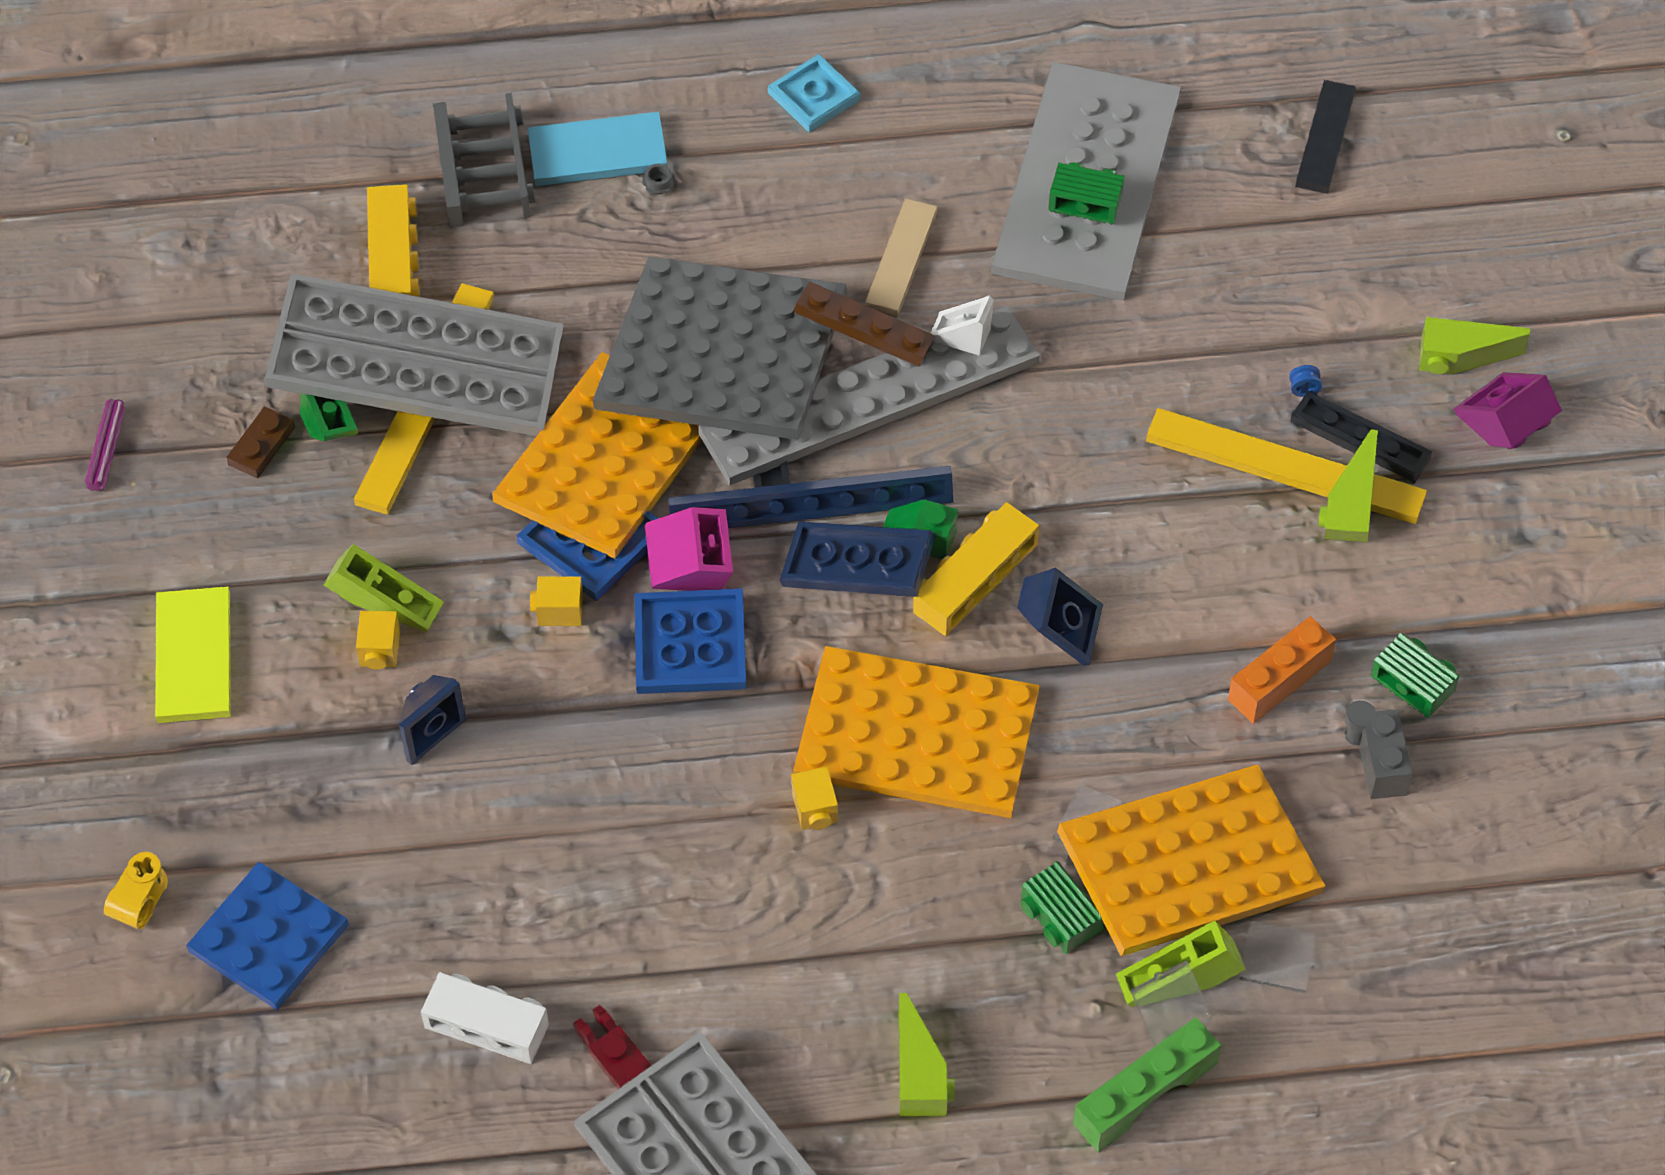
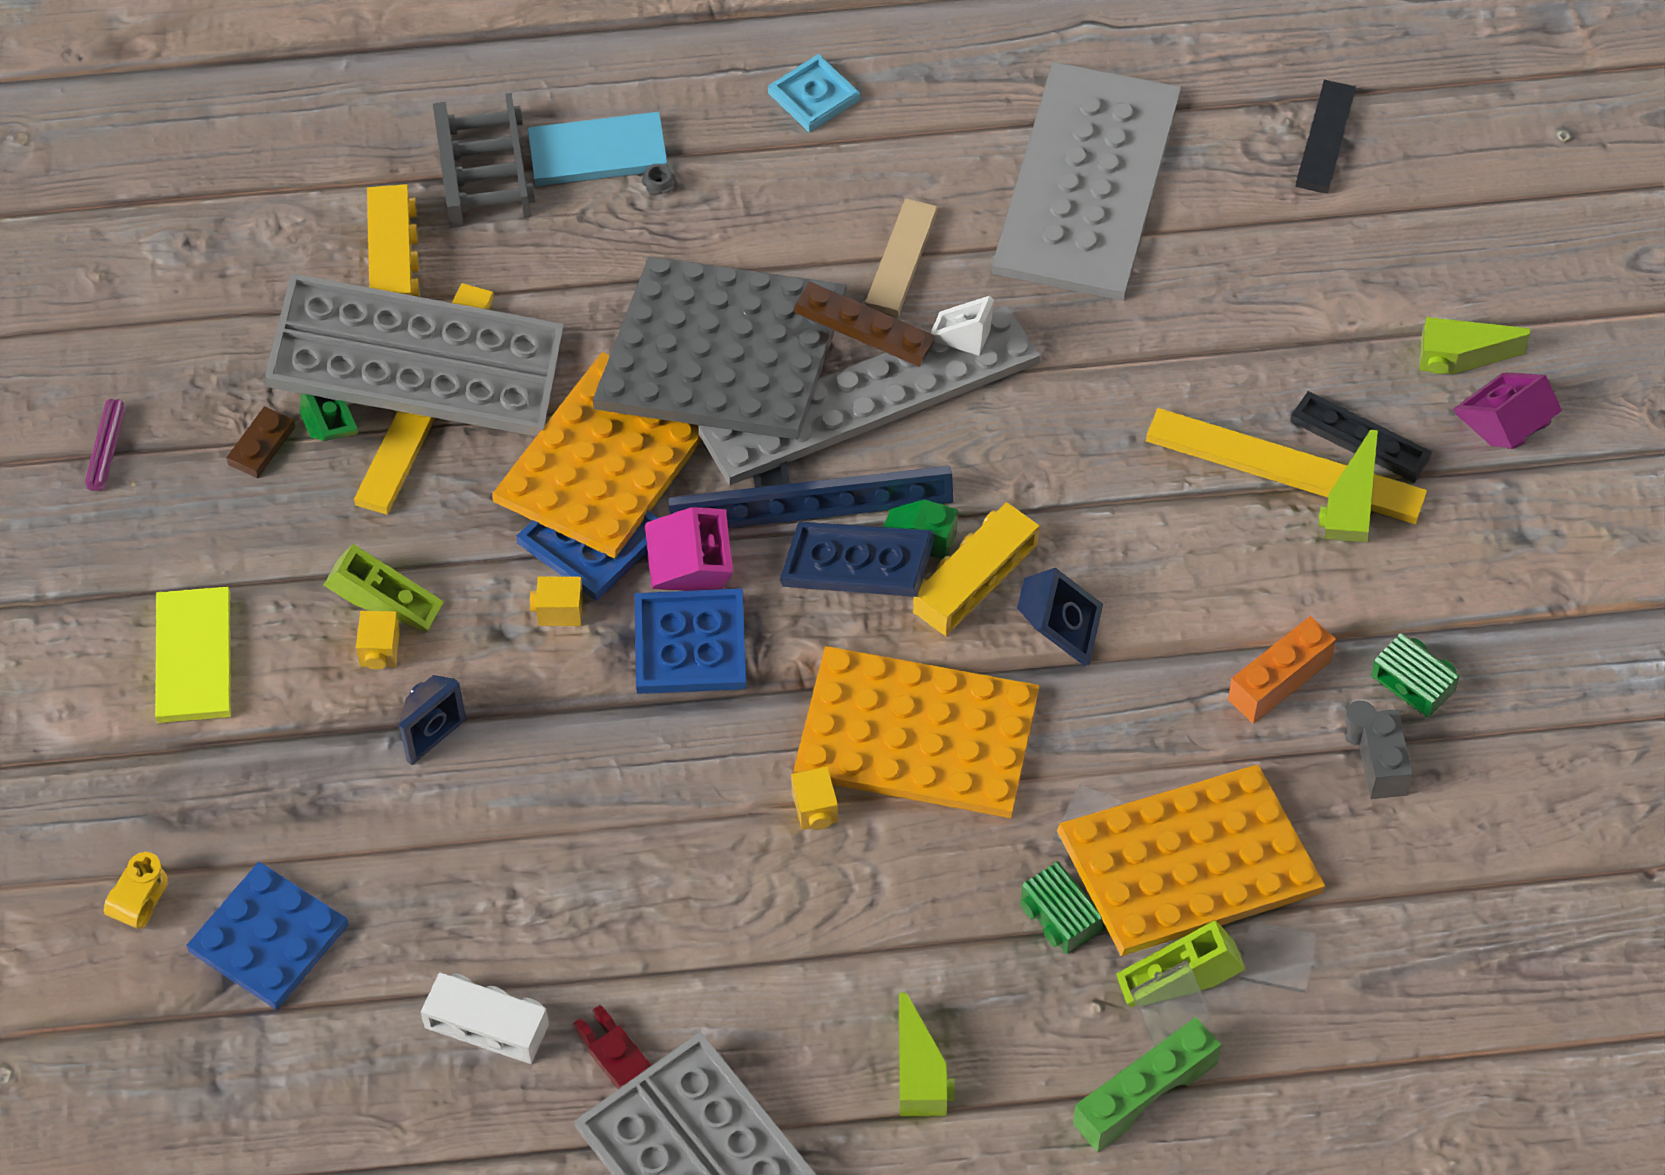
green brick [1048,162,1125,225] -> none
blue bush [1289,365,1322,397] -> none

